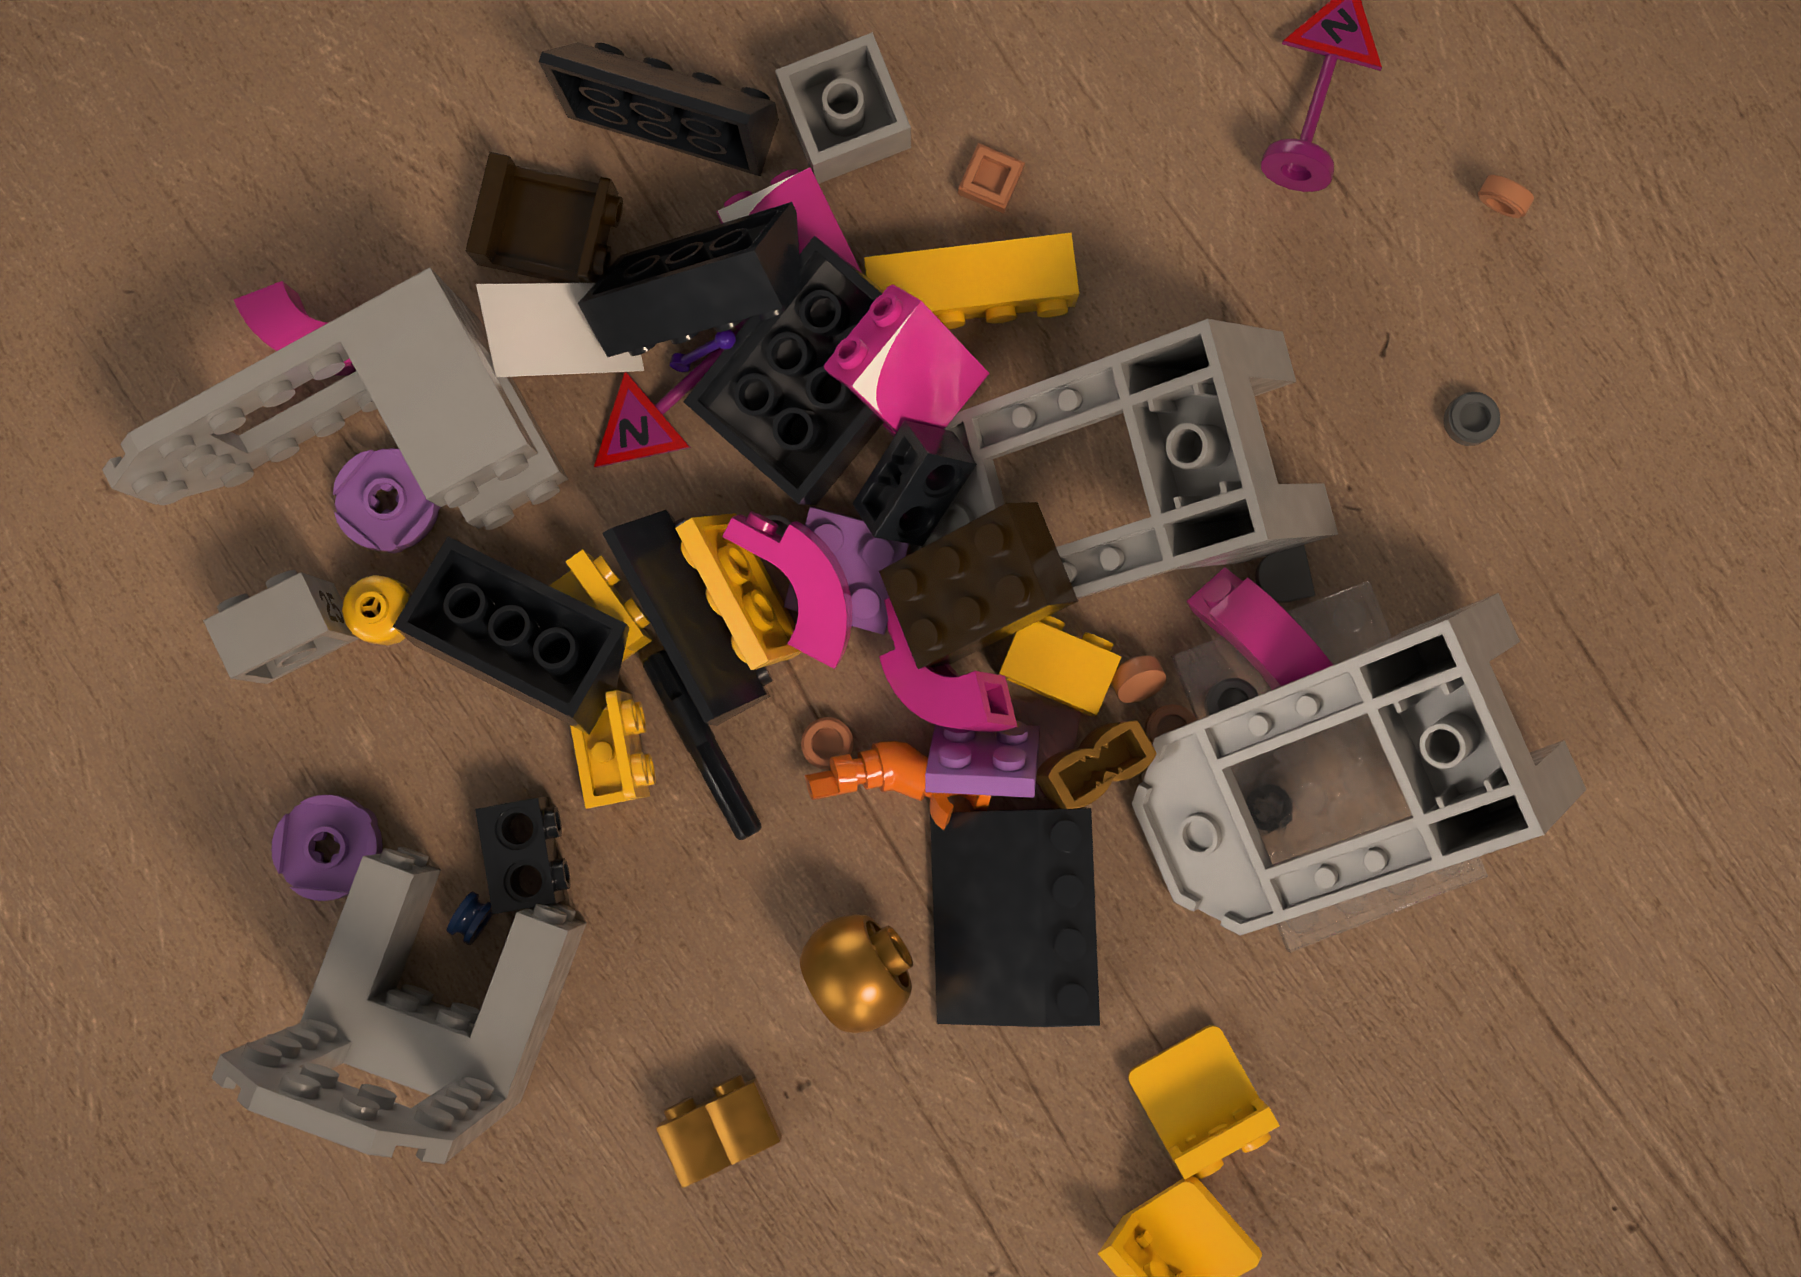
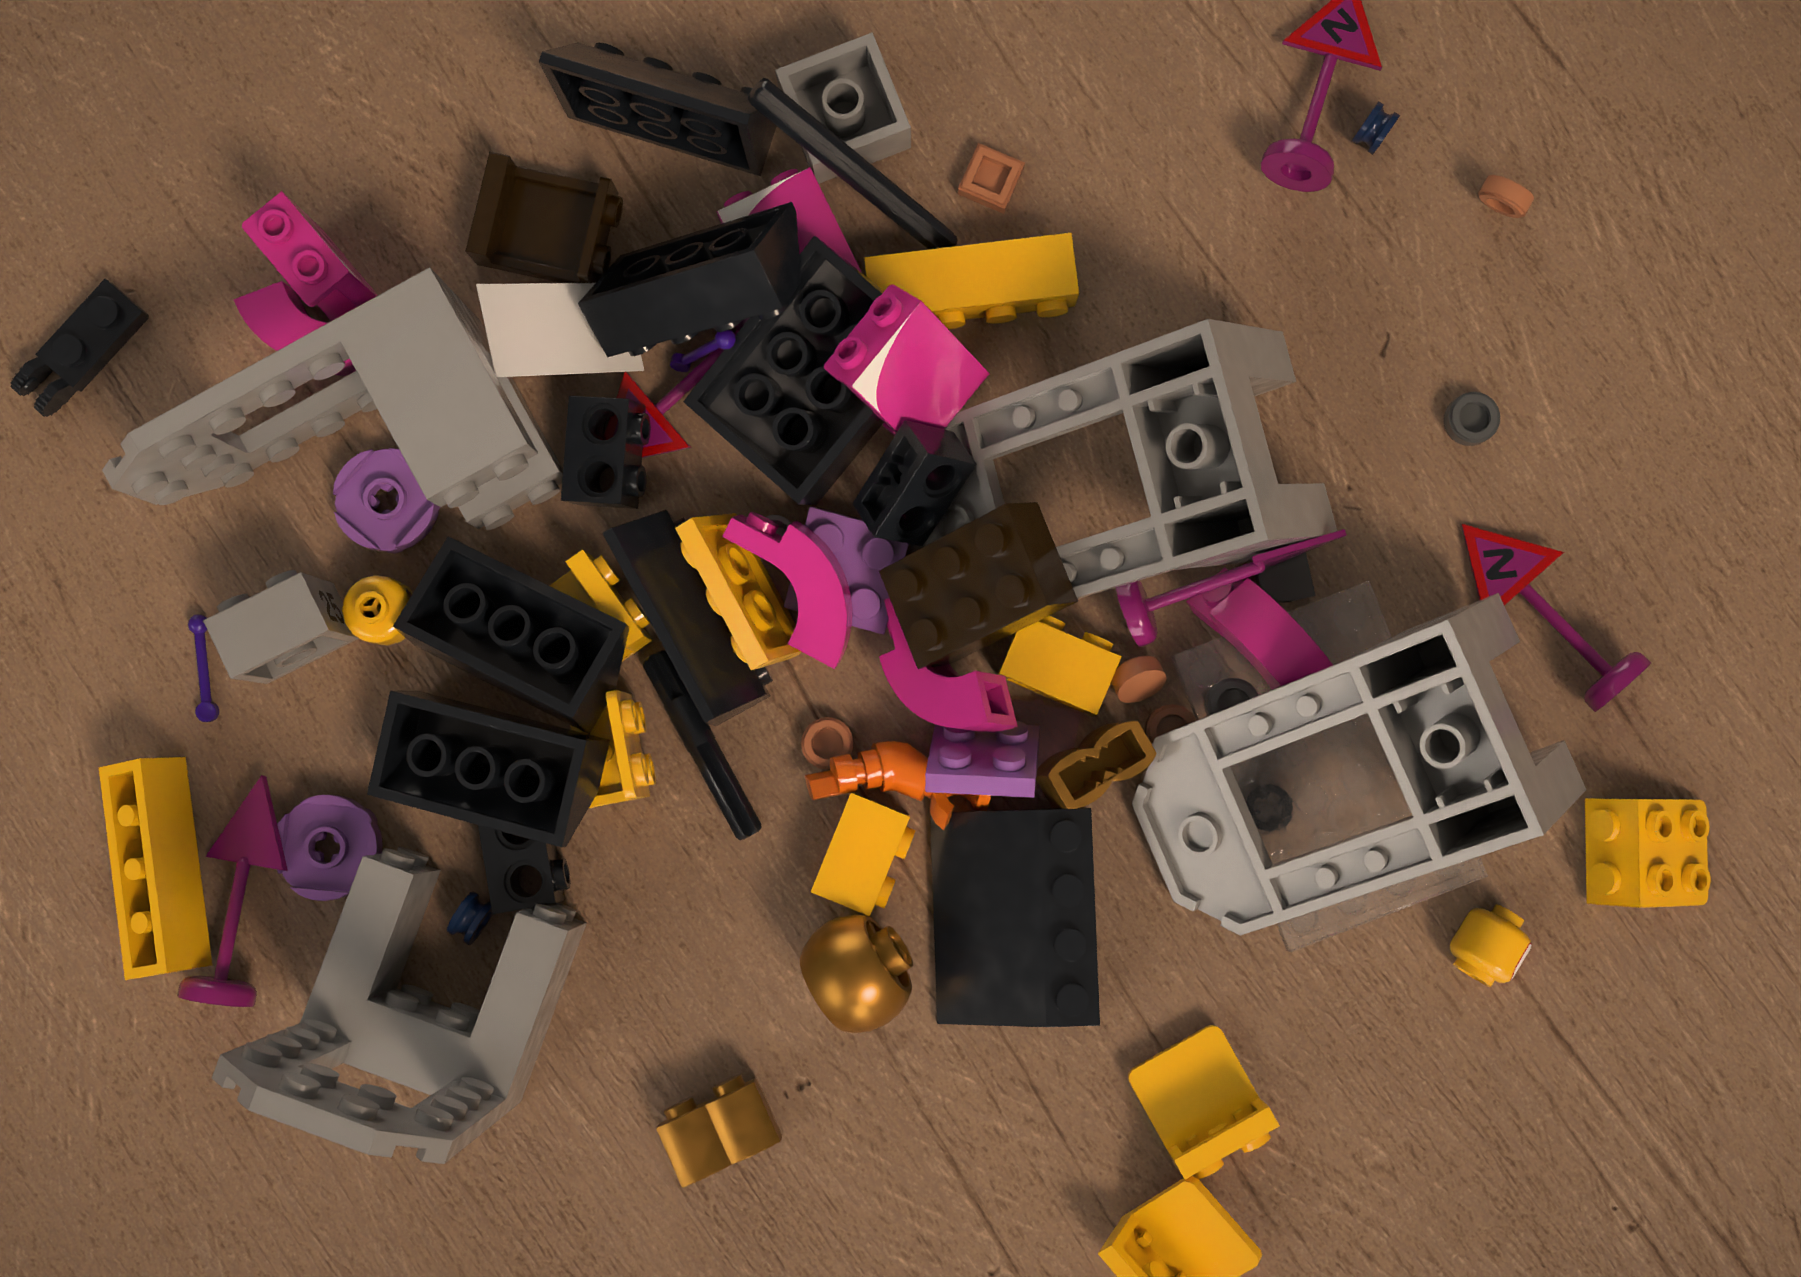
none -> black hinge [10,279,149,417]
none -> yellow brick [98,757,213,980]
none -> magenta piece [177,775,288,1007]
none -> dark purple hinge [188,614,219,722]
none -> dark pink panel [242,191,378,321]
none -> black slope [367,690,610,847]
none -> black brick [561,396,651,509]
none -> black axle [748,78,958,249]
none -> yellow brick [811,792,916,916]
none -> magenta piece [1116,529,1347,647]
none -> dark blue bush [1352,101,1400,155]
none -> yellow head [1449,904,1532,987]
none -> magenta piece [1461,524,1651,712]
none -> yellow bracket [1585,798,1711,908]

